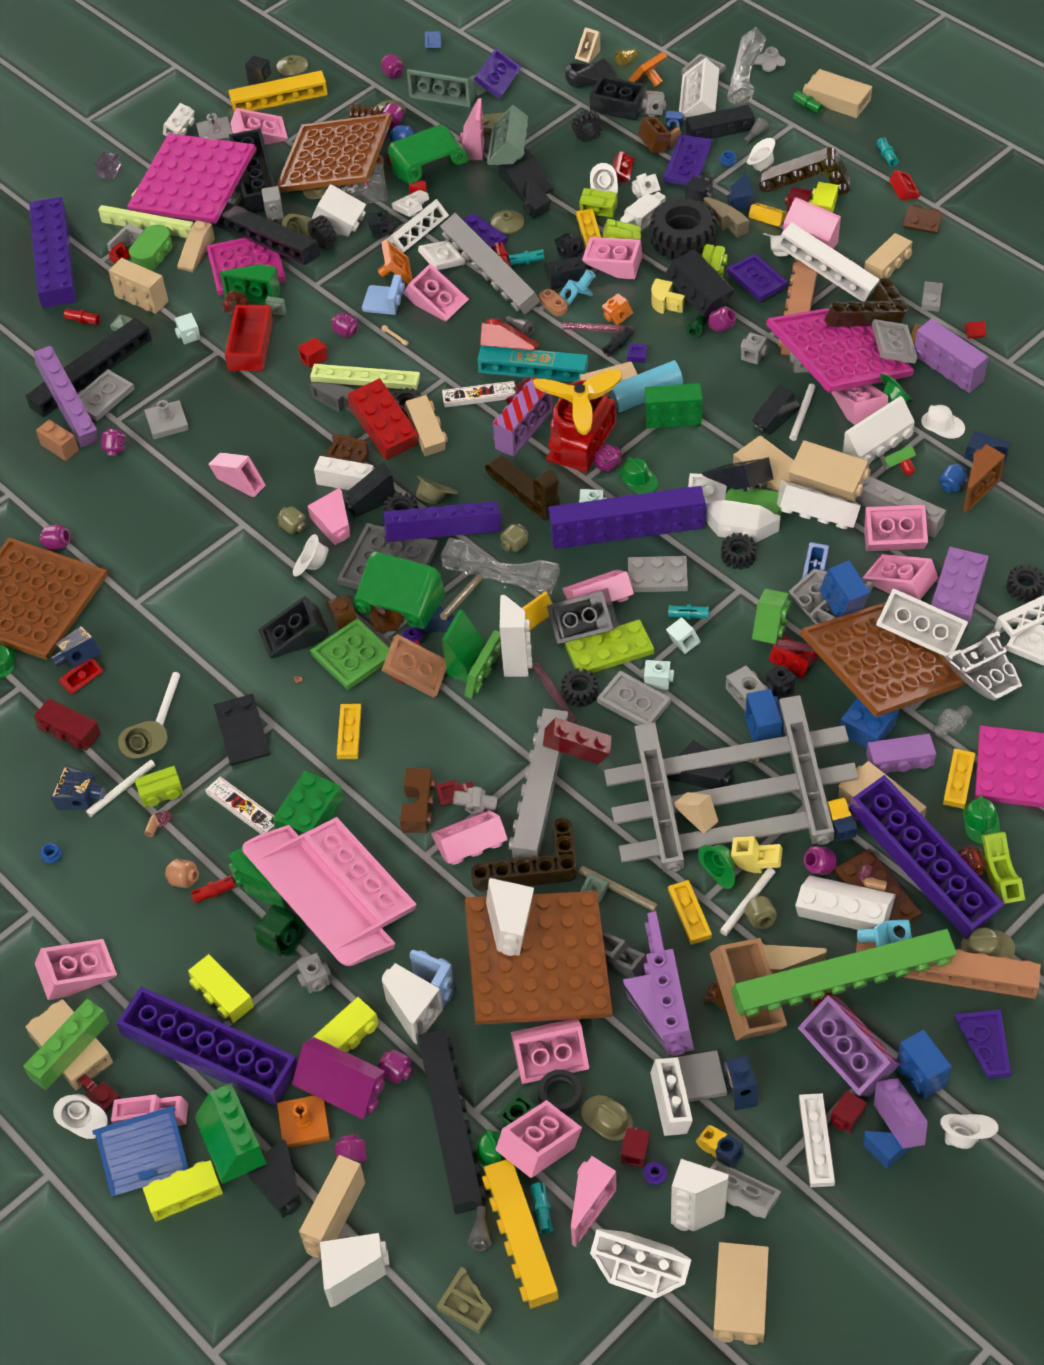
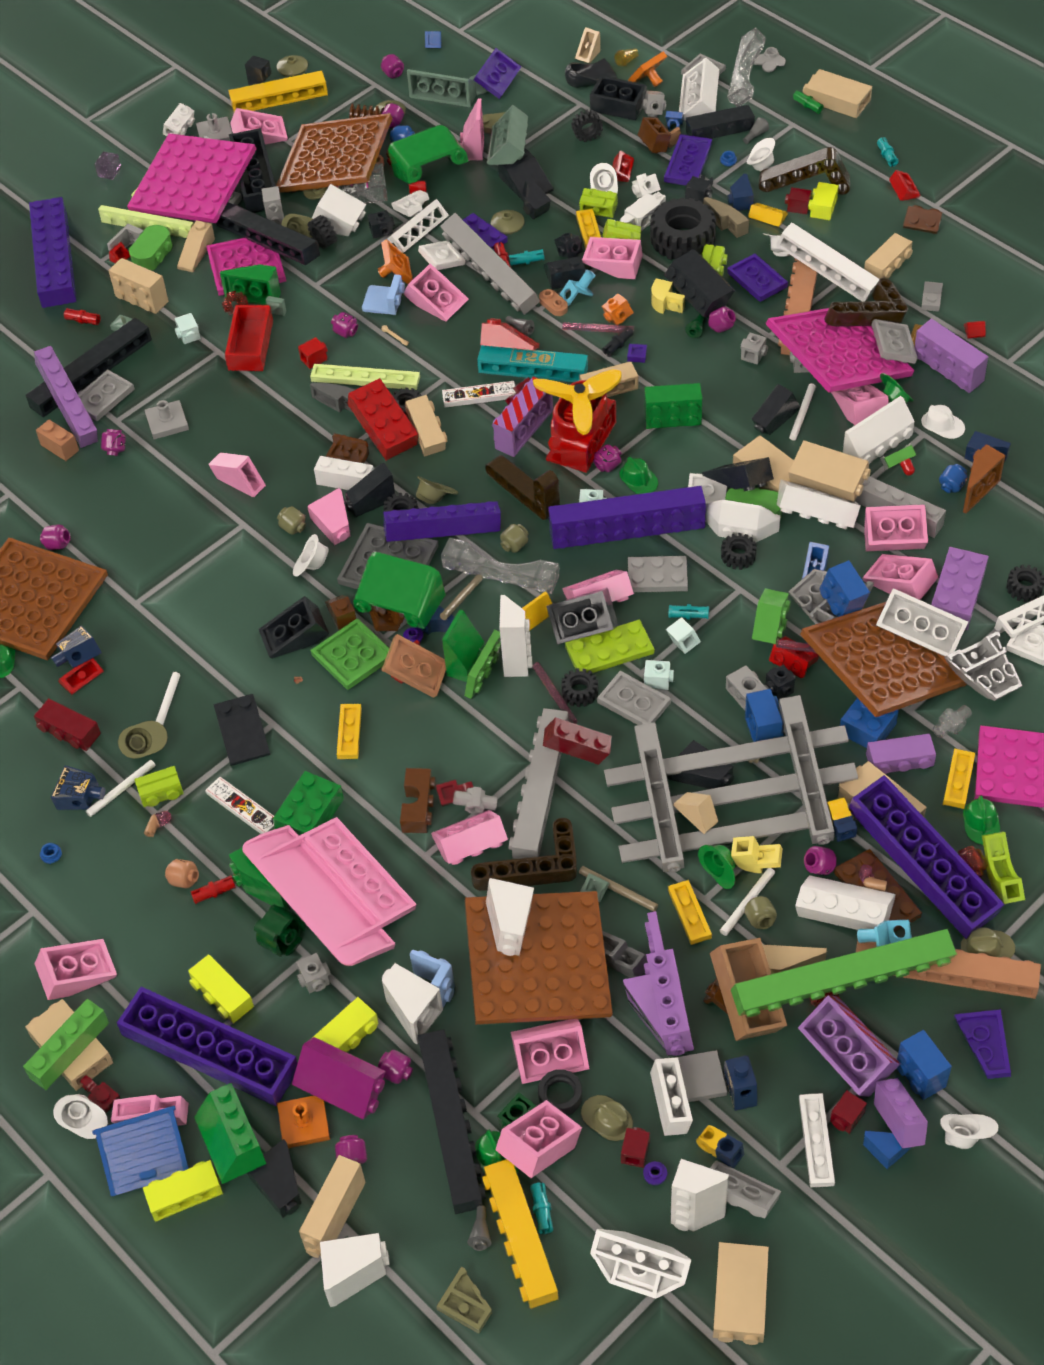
bright pink slope [571,1156,617,1247] -> none
medium azure brick [610,360,683,413] -> none
bright pink slope [783,197,841,249] -> none

